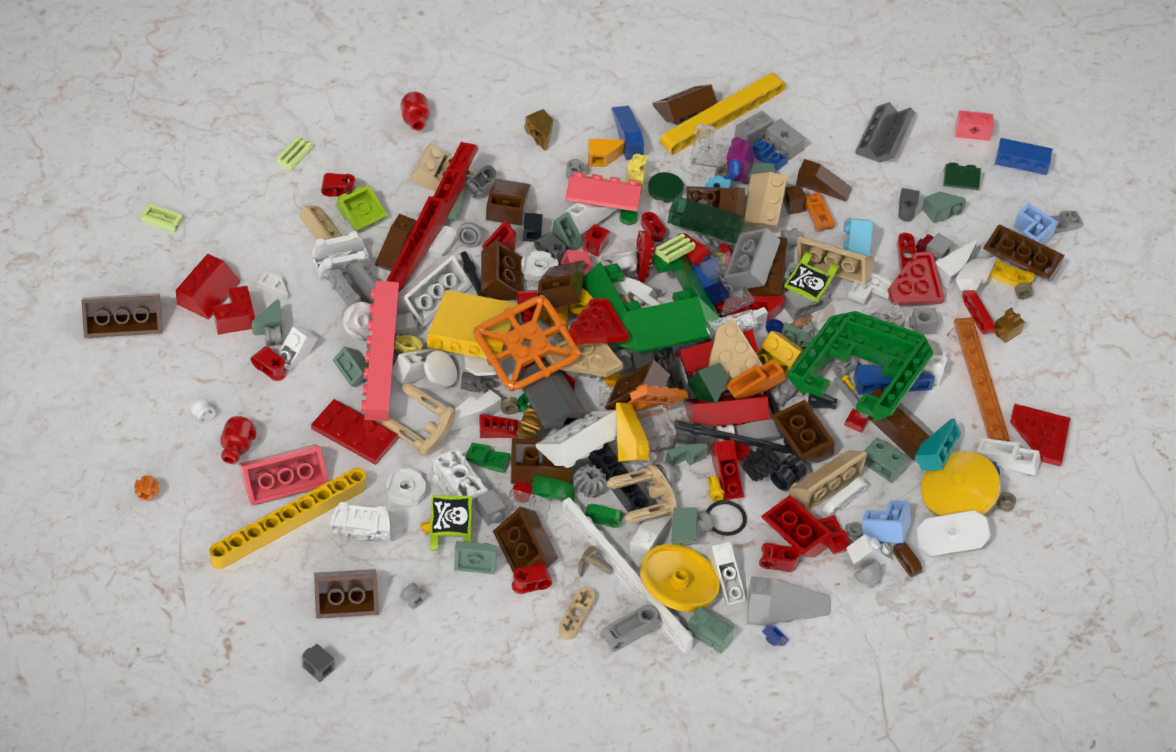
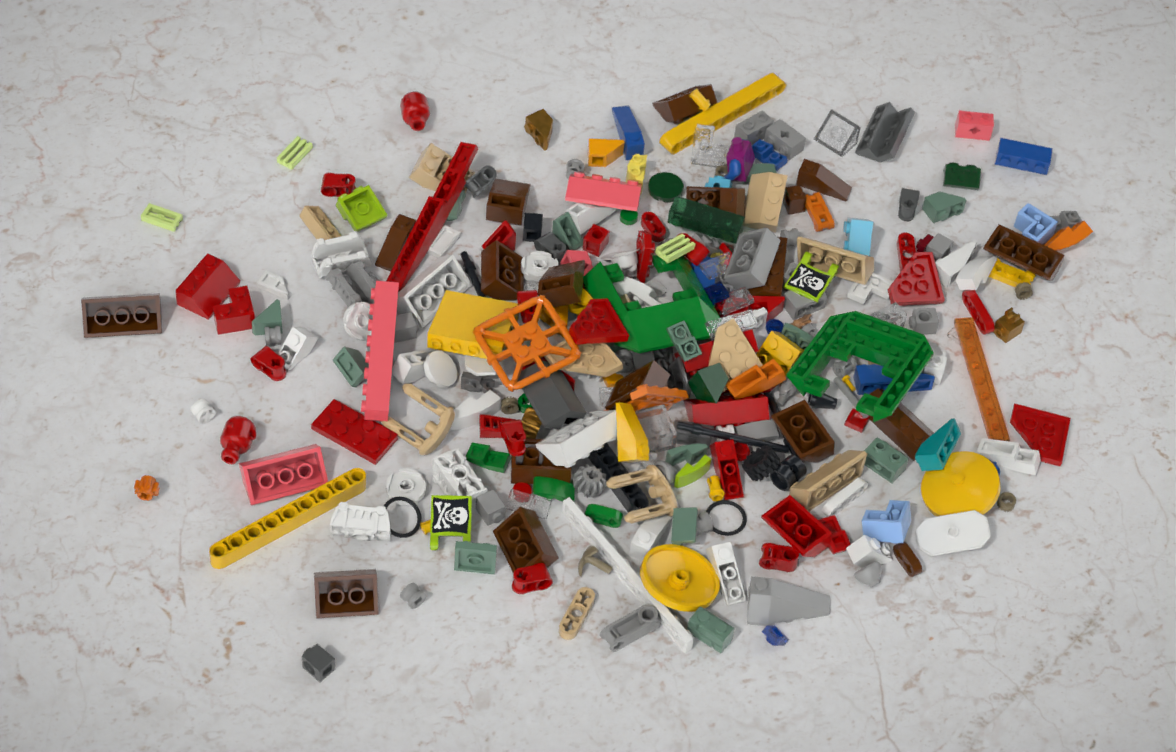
light yellow hair [394,335,423,355] -> none
light grey brick [456,222,482,247] -> none
light grey plate [845,522,863,541] -> none
none -> black tyre [384,497,422,538]
none -> red piece [500,419,526,456]
none -> sand green slope [666,321,702,362]
none -> lime slope [674,455,711,488]
none -> yellow pin [689,89,711,111]
none -> clear slope [814,109,861,157]
none -> orange slope [1044,221,1093,251]

